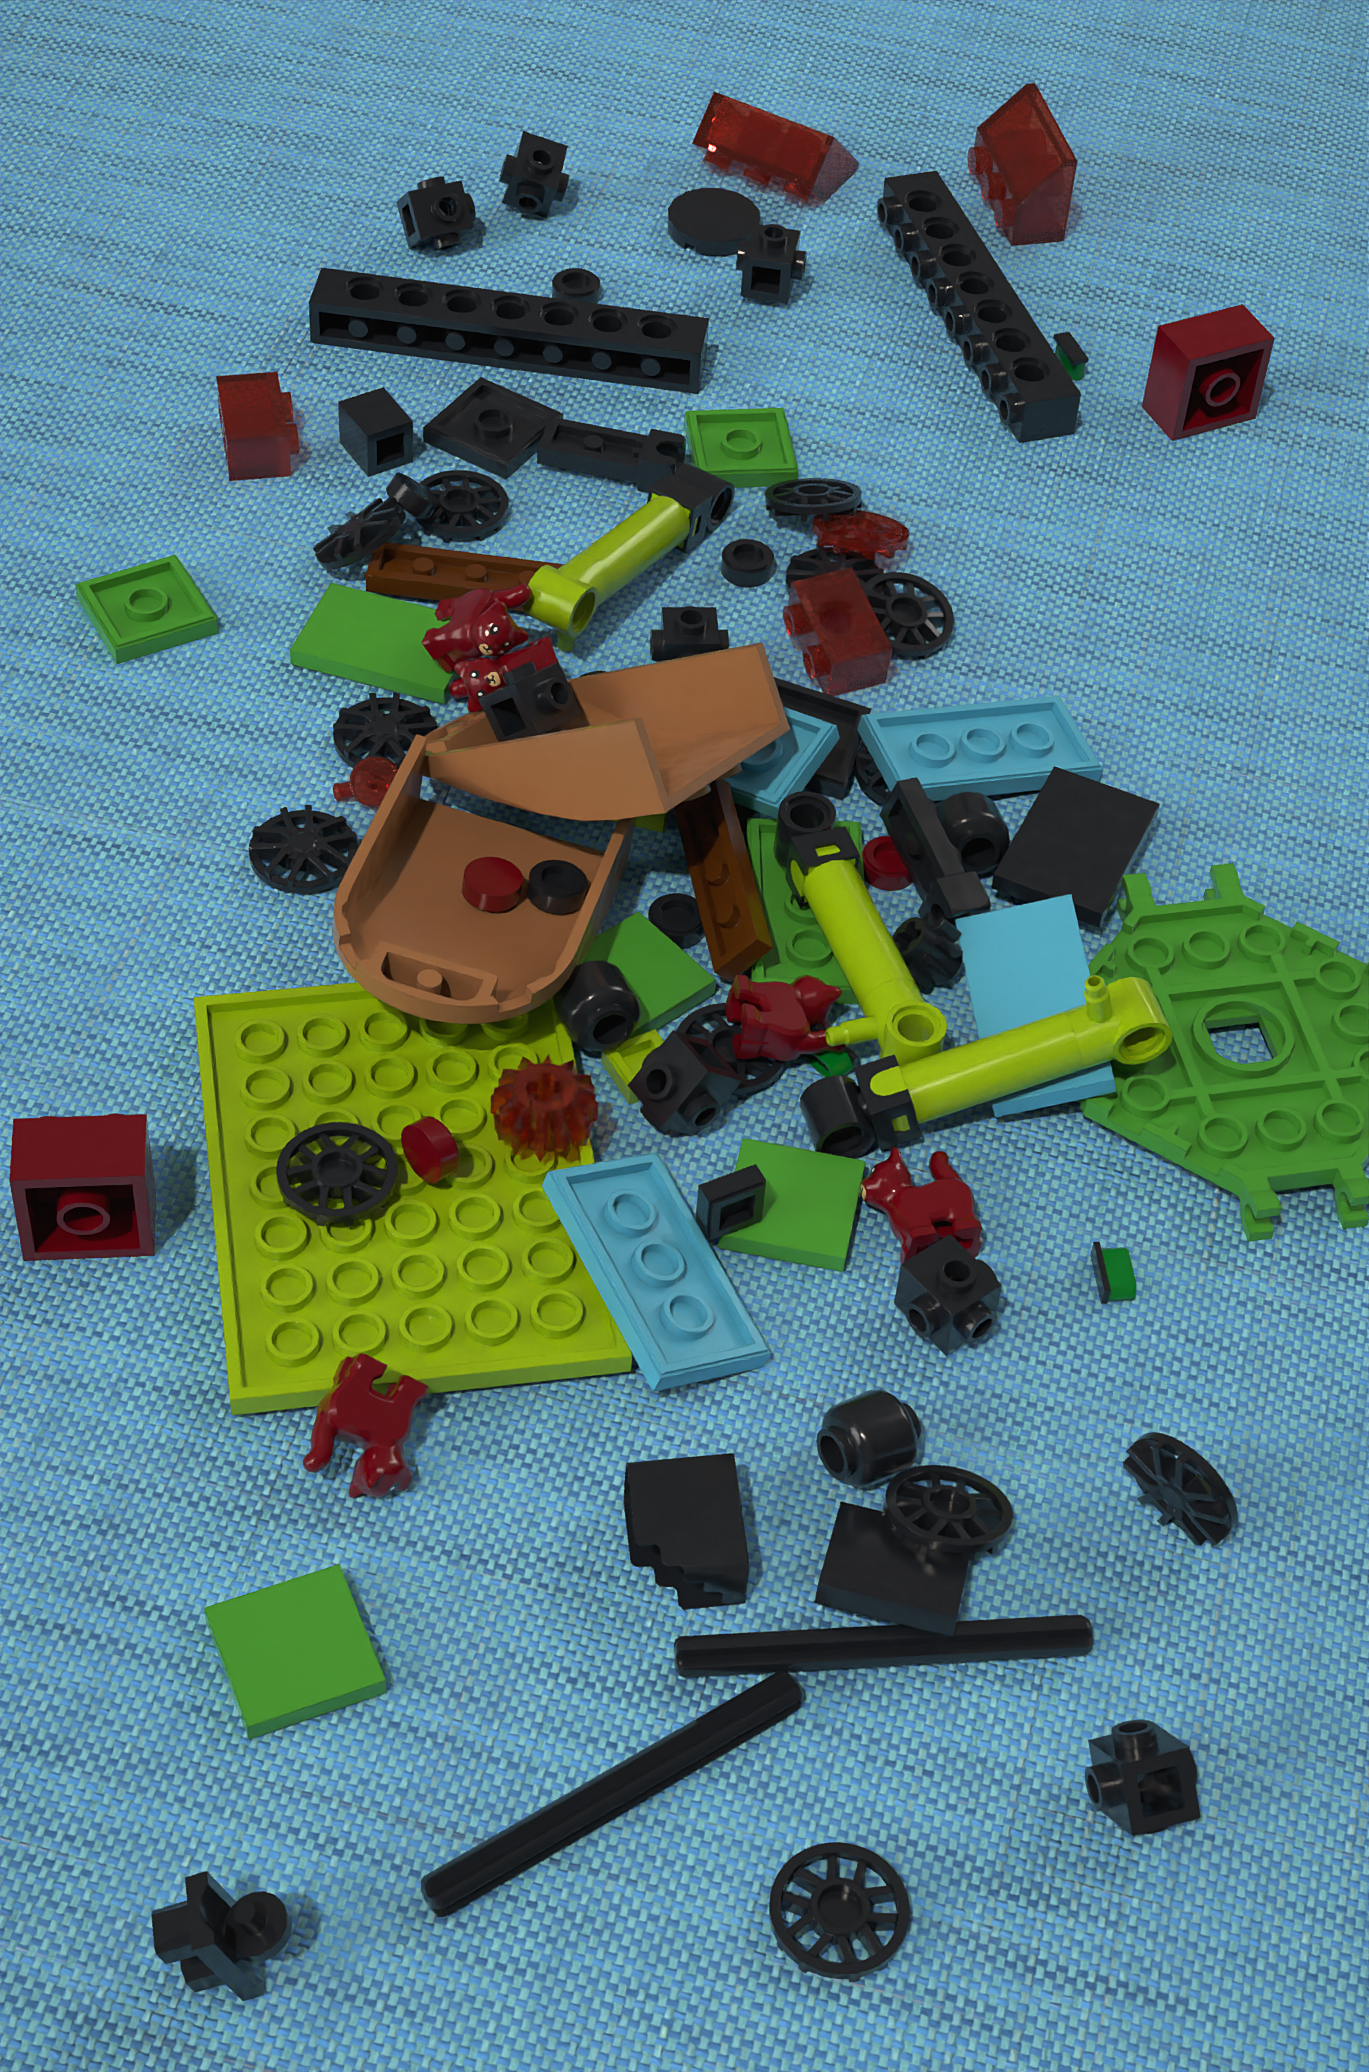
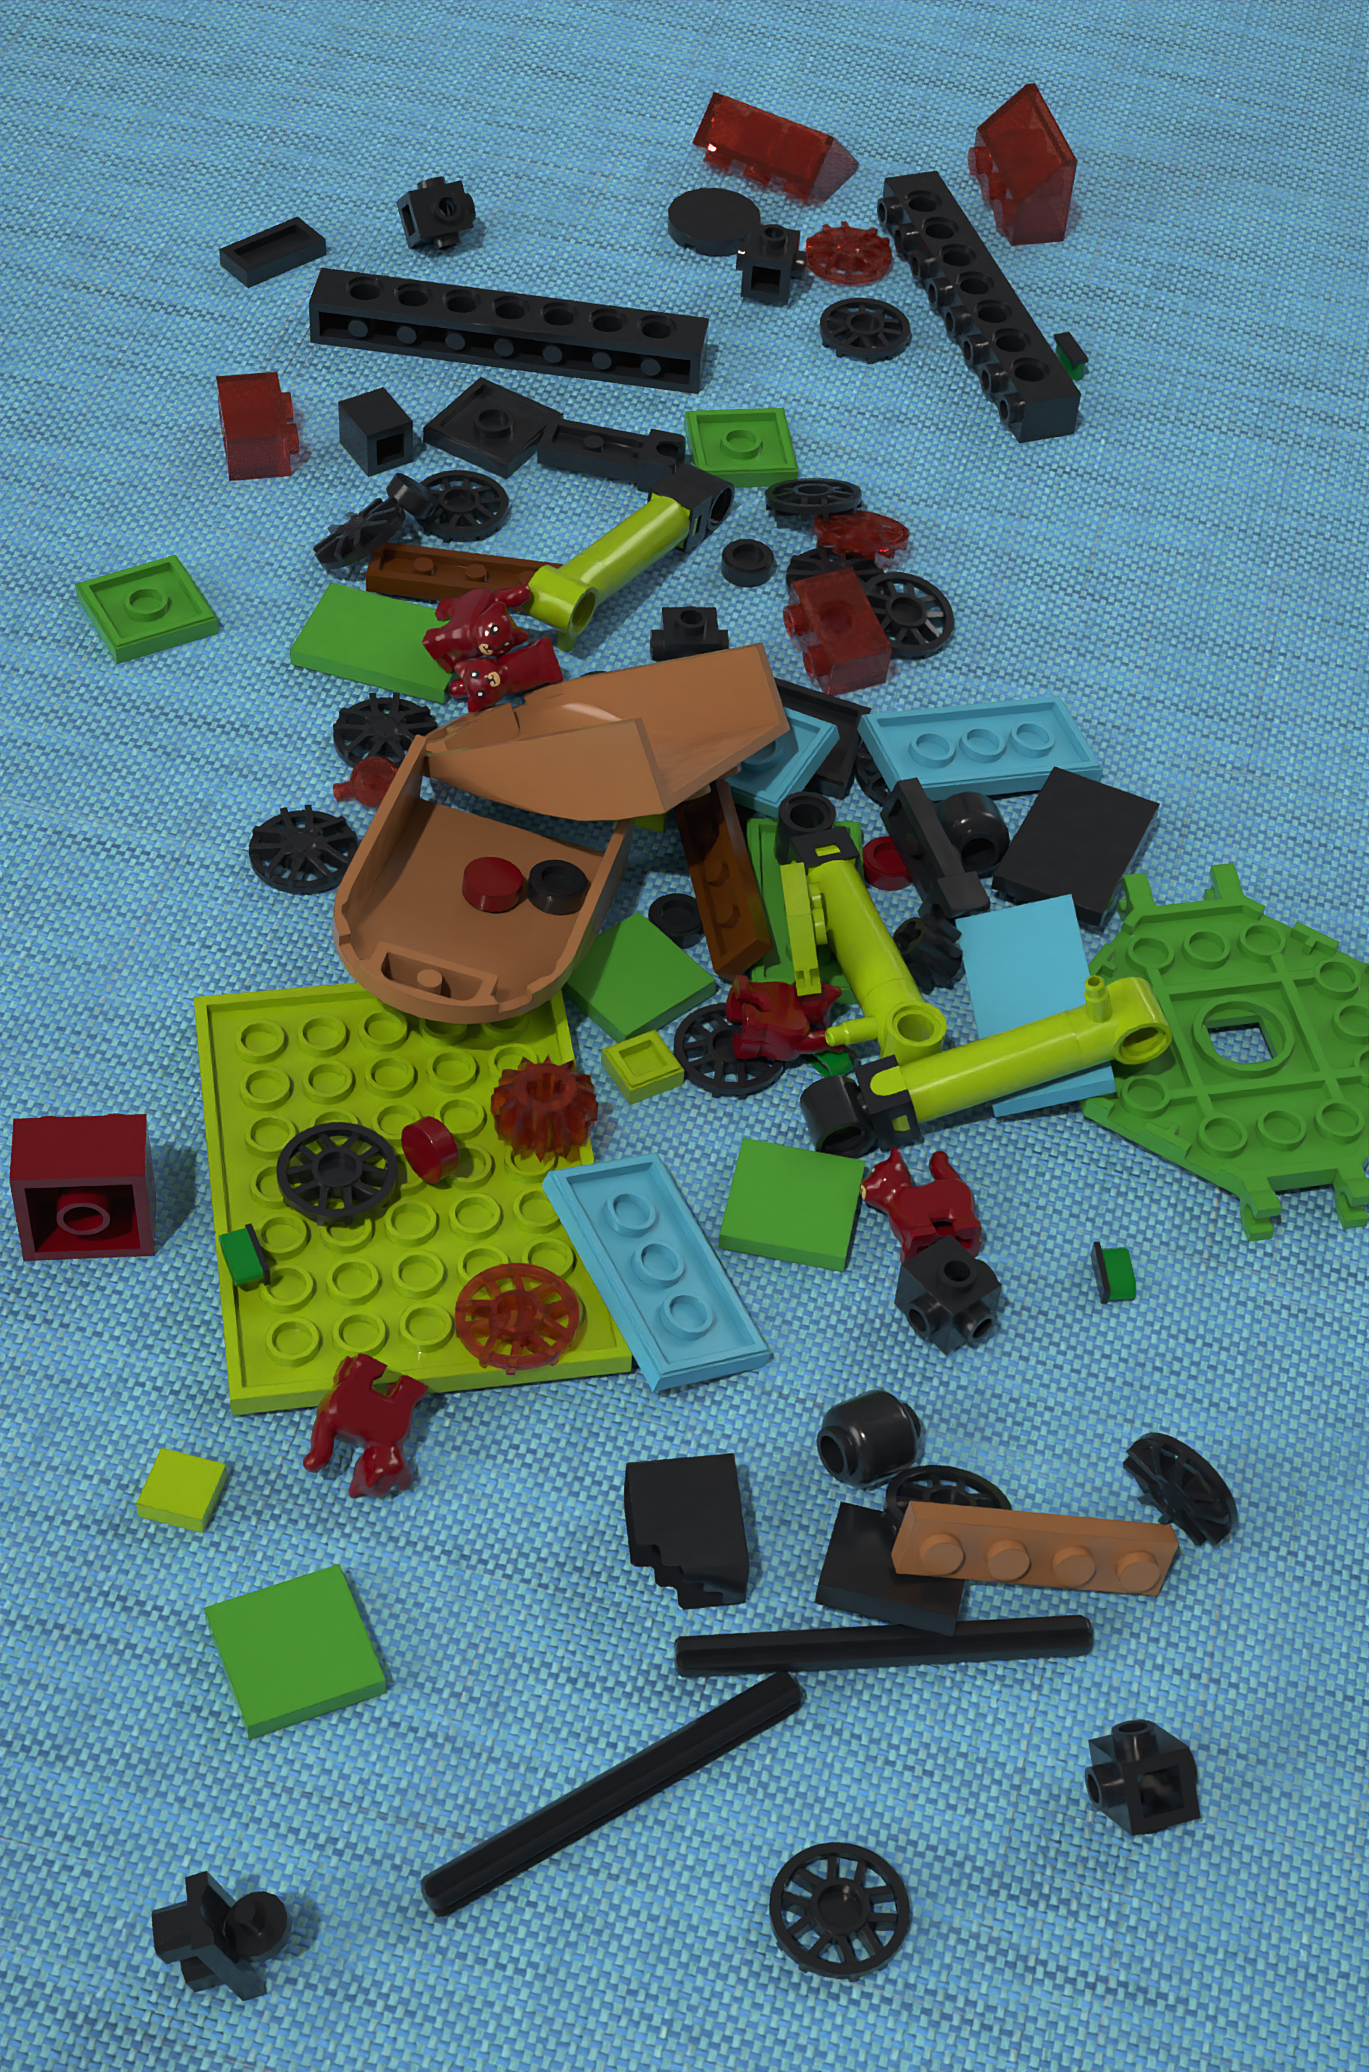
black brick [479,661,582,742] -> none
black brick [499,131,570,218] -> none
black tile [552,268,600,304] -> none
black head [552,961,641,1051] -> none
black brick [627,1030,742,1135] -> none
black tile [695,1164,766,1240] -> none
dark red brick [1142,304,1275,441] -> none
none -> lime tile [136,1448,227,1533]
none -> green piece [218,1223,271,1286]
none -> black tile [219,216,326,288]
none -> clear red wheel [455,1263,579,1375]
none -> lime plate [780,862,828,996]
none -> clear red wheel [804,221,892,285]
none -> black wheel [819,298,910,364]
none -> medium nougat plate [891,1501,1179,1596]

